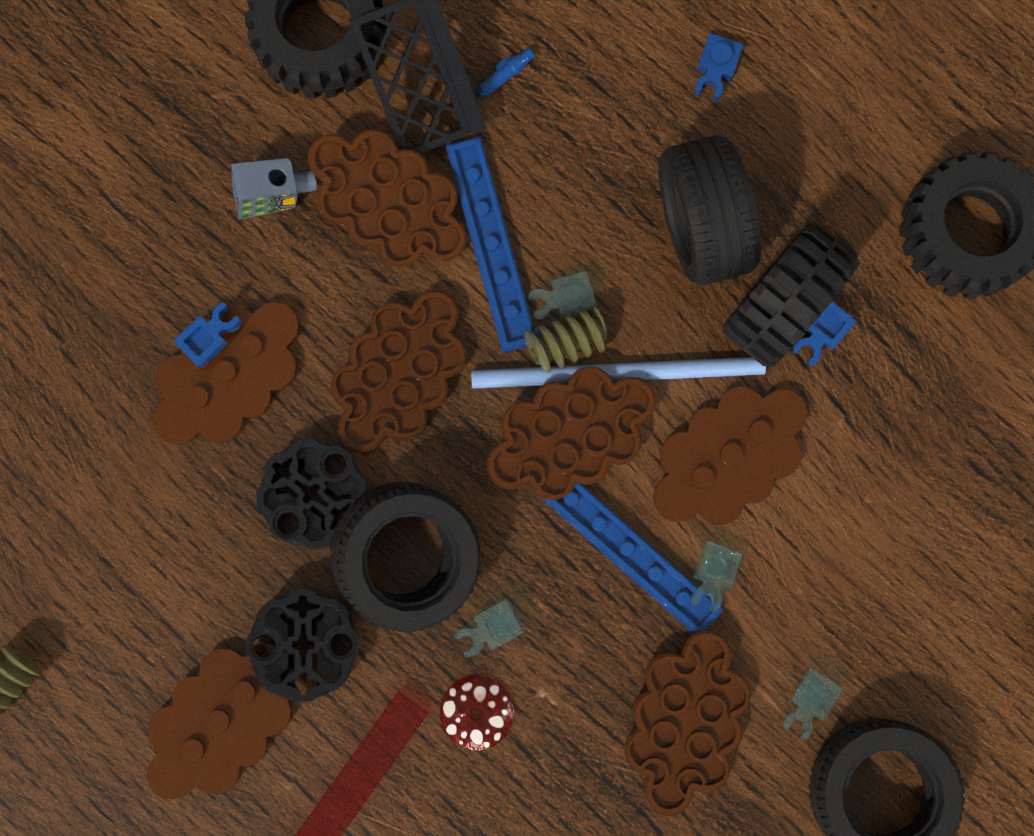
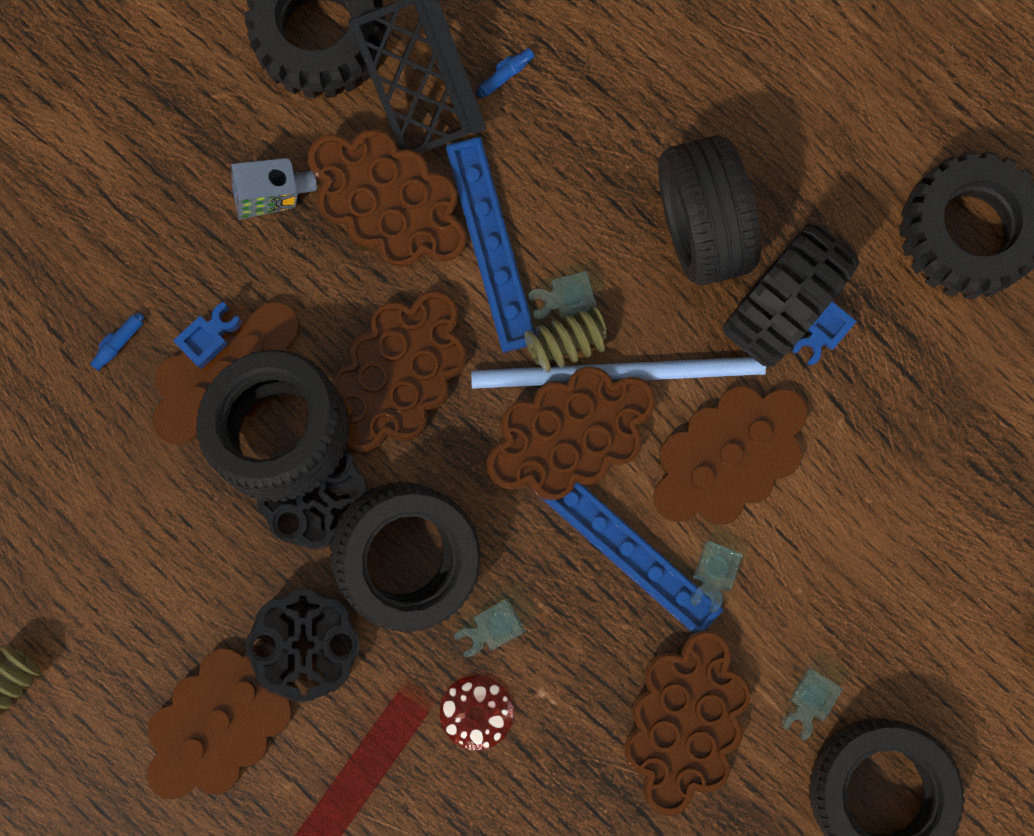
blue plate [694,33,743,102] -> none
none -> blue piece [90,313,144,372]
none -> black tyre [196,349,350,502]

